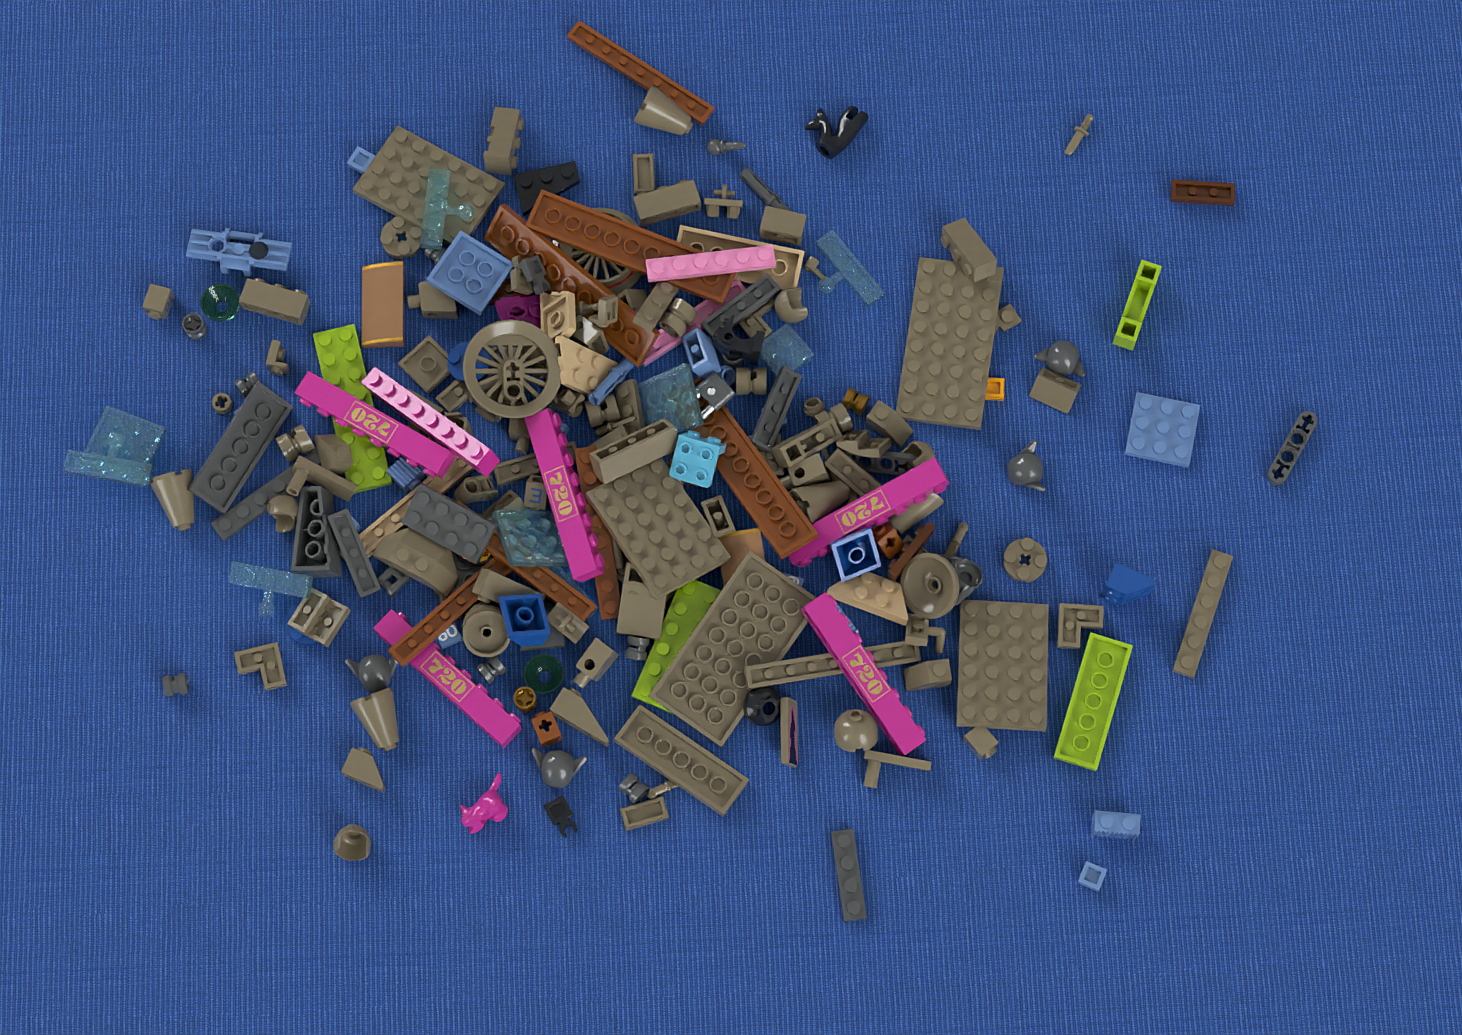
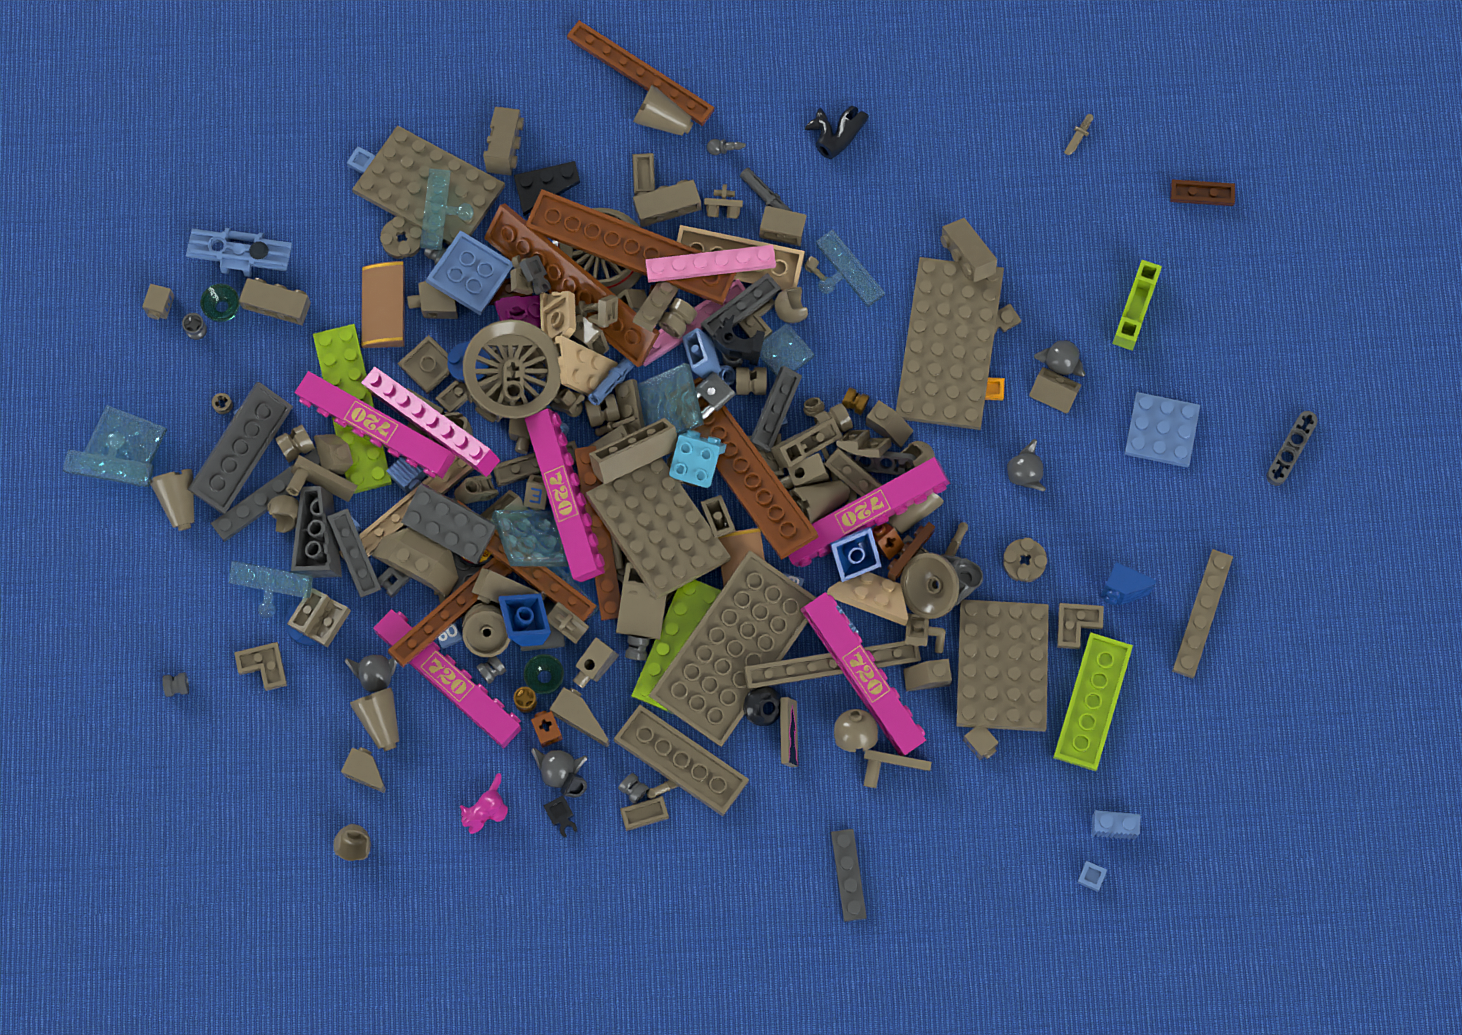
dark grey wheel [234,371,261,399] -> none
dark tan bracket [266,340,290,376] -> none
none -> black tile [560,773,587,798]

